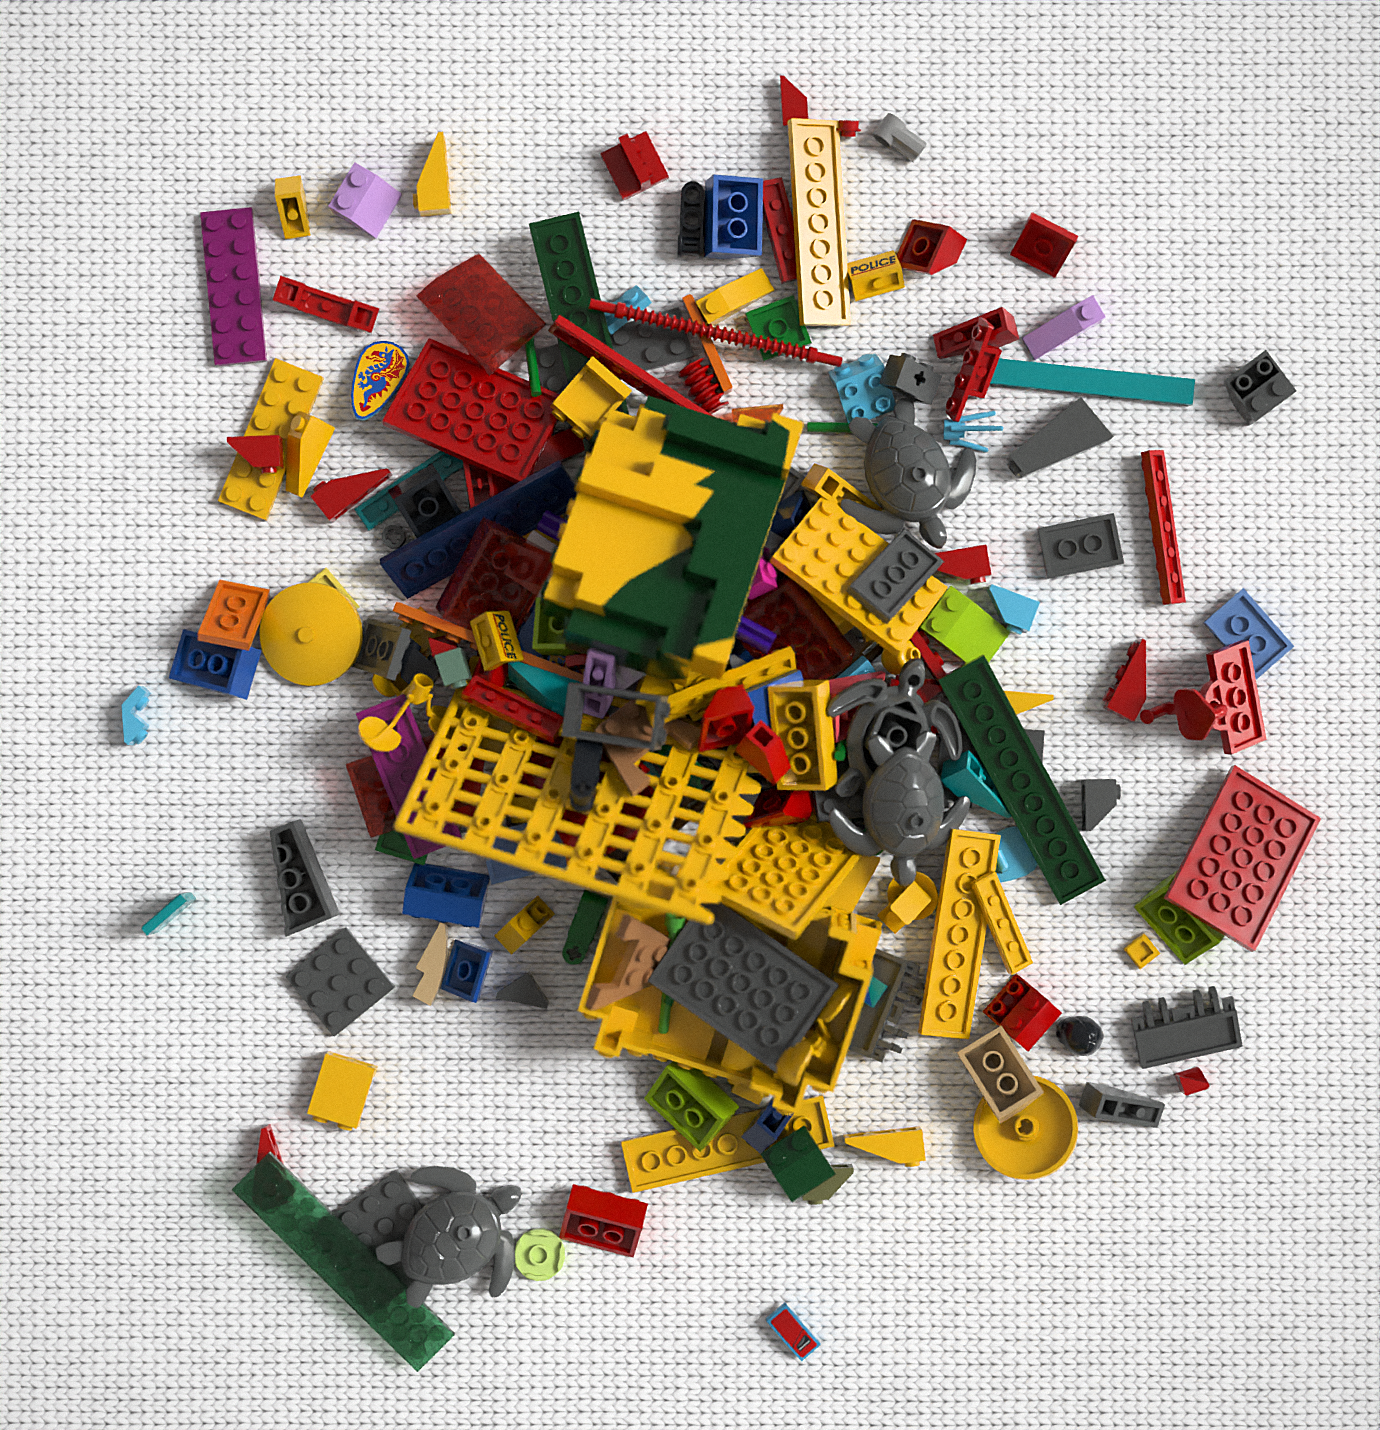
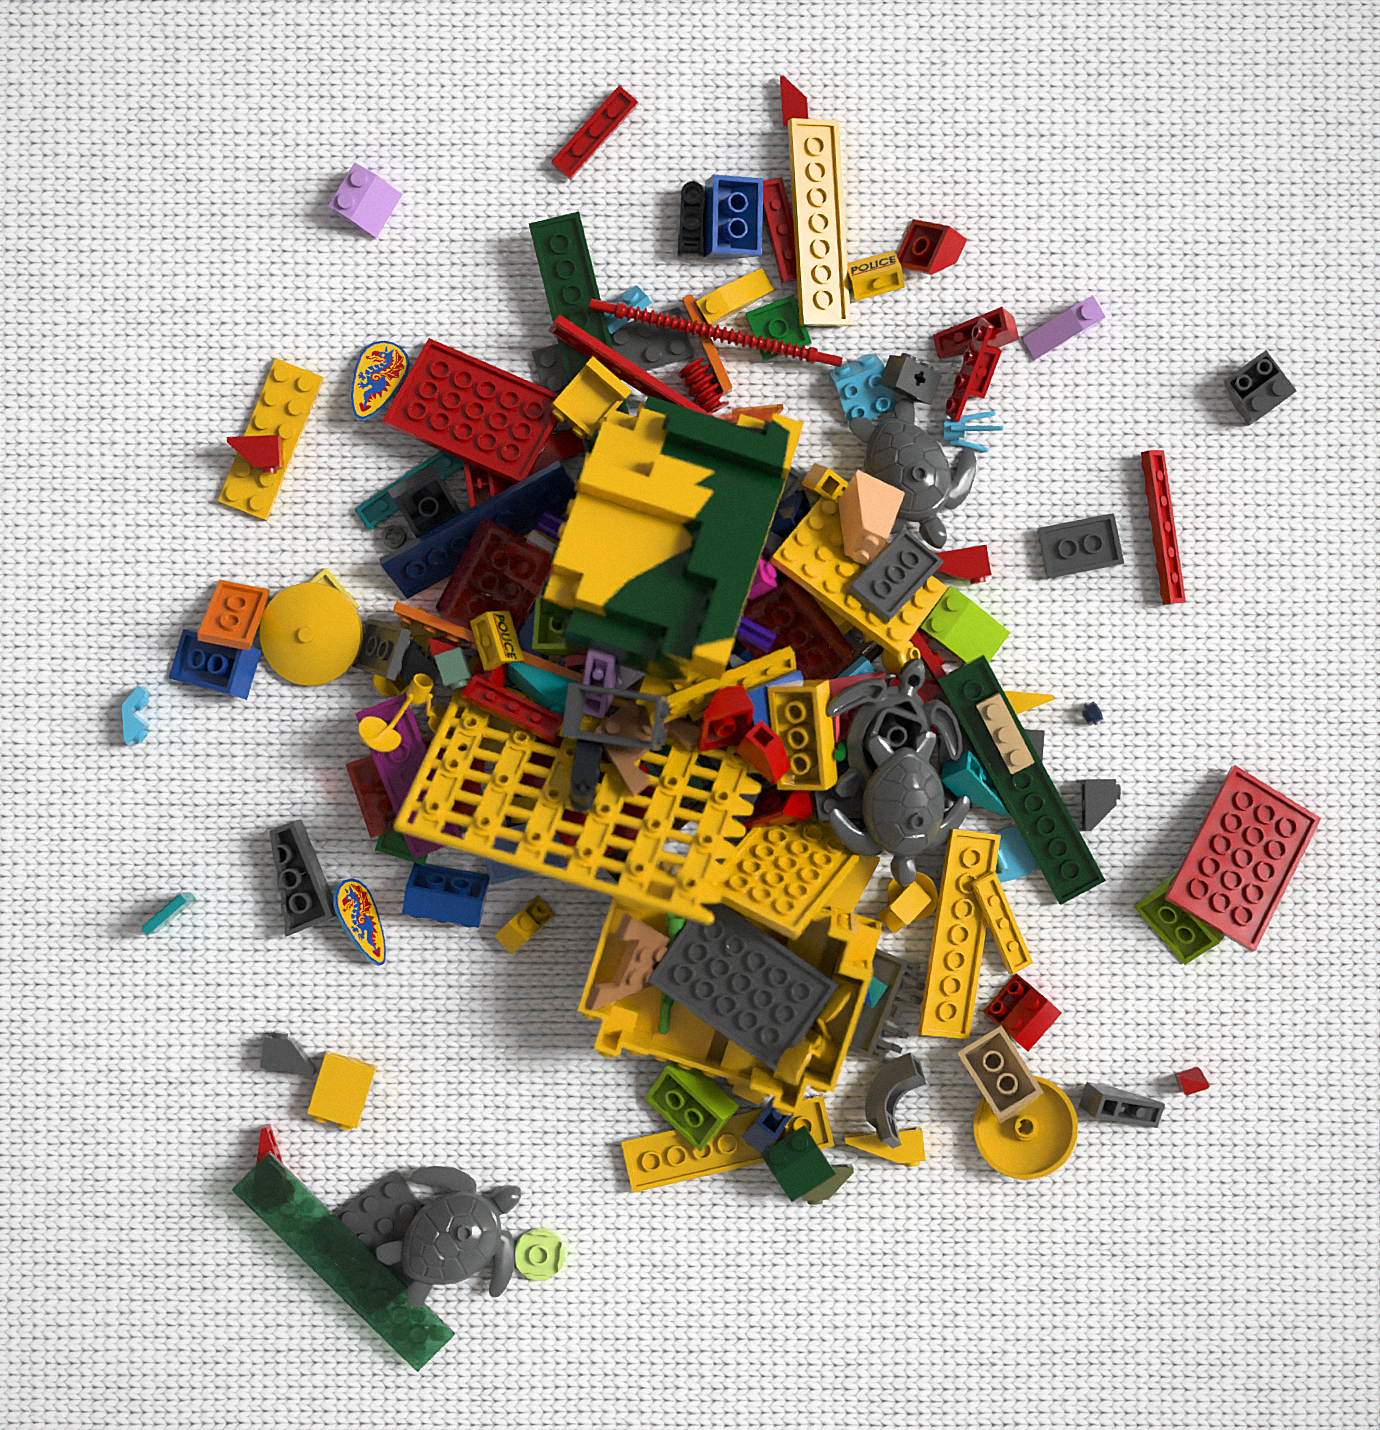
magenta plate [200,207,268,367] -> none
red slope [273,275,380,334] -> none
yellow slope [275,175,311,239] -> none
yellow slope [285,411,335,498] -> none
dark grey plate [286,927,395,1037] -> none
red slope [310,468,393,523] -> none
tan slope [412,923,448,1006] -> none
yellow slope [413,132,452,217] -> none
clear red slope [416,253,546,376] -> none
blue slope [440,939,494,1003] -> none
dark grey slope [496,971,549,1009] -> none
green bar [522,325,541,397] -> none
red slope [559,1184,648,1258] -> none
green piece [562,889,609,965] -> none
red bracket [600,131,669,201] -> none
slope [765,1302,821,1361] -> none
green bar [807,422,879,433] -> none
red plate [837,120,861,137] -> none
light grey piece [873,113,927,163] -> none
medium azure slope [987,584,1040,635] -> none
teal tile [990,358,1195,406] -> none
dark grey slope [1006,397,1114,478] -> none
red bracket [1010,212,1079,278] -> none
black hair [1056,1016,1104,1056] -> none
red slope [1102,638,1146,722] -> none
yellow tile [1123,933,1160,969] -> none
dark grey hinge [1131,986,1243,1069] -> none
red plate [1140,640,1267,755] -> none
medium blue plate [1203,588,1294,680] -> none
none -> dark grey slope [260,1031,316,1076]
none -> shield [333,878,386,966]
none -> red plate [551,85,639,180]
none -> light nougat slope [838,470,905,566]
none -> dark grey arch [865,1052,926,1149]
none -> tan plate [975,692,1035,775]
none -> dark blue plate [1081,701,1104,725]

